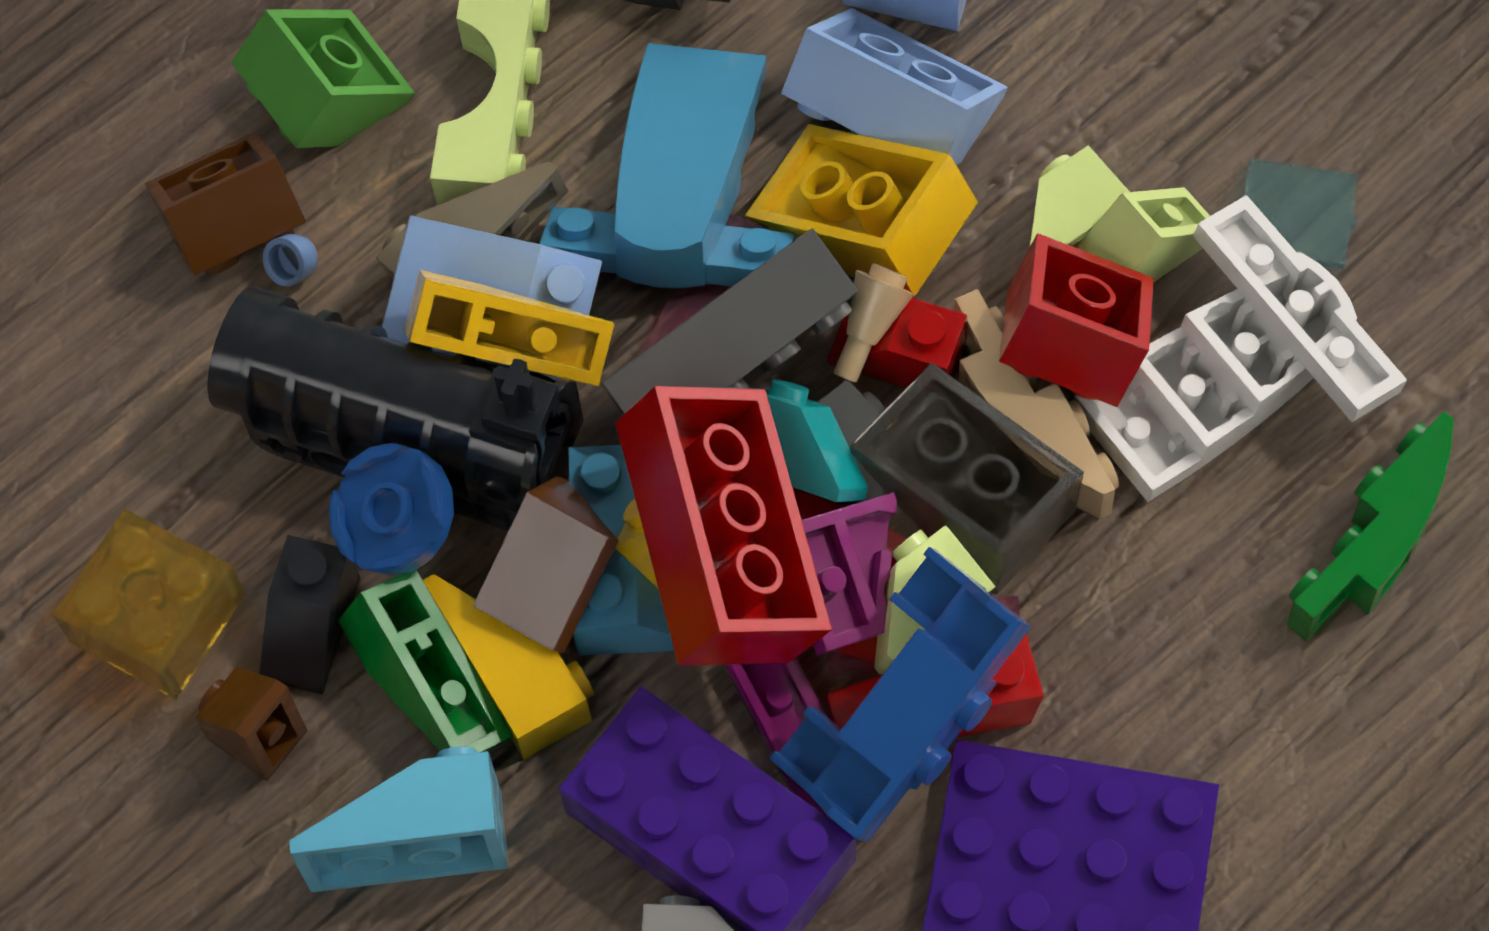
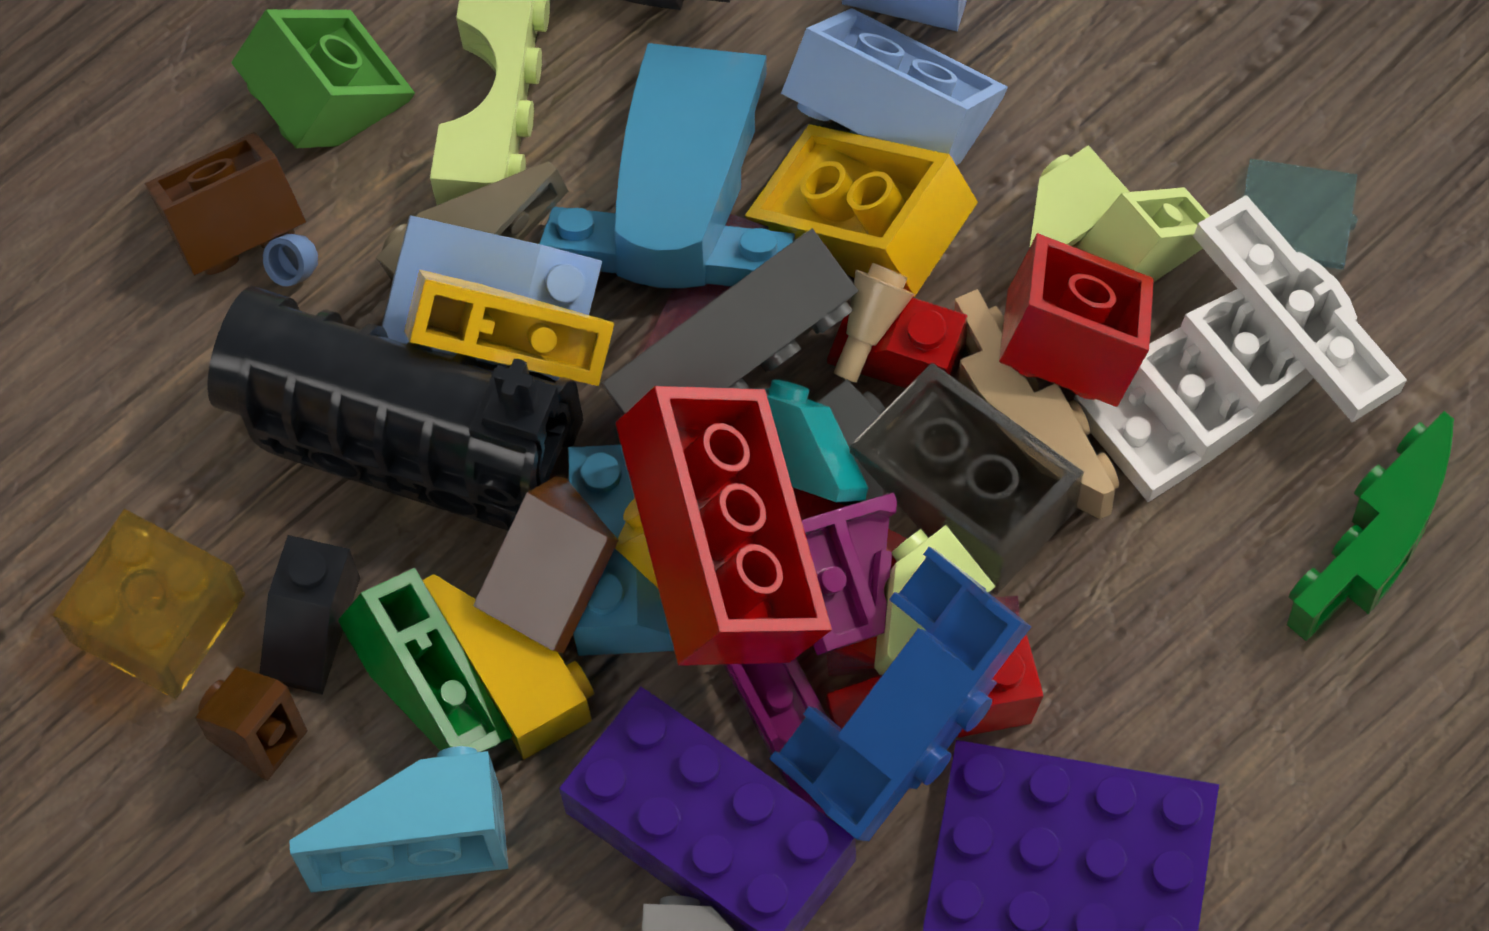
blue tile [329,443,454,576] -> none

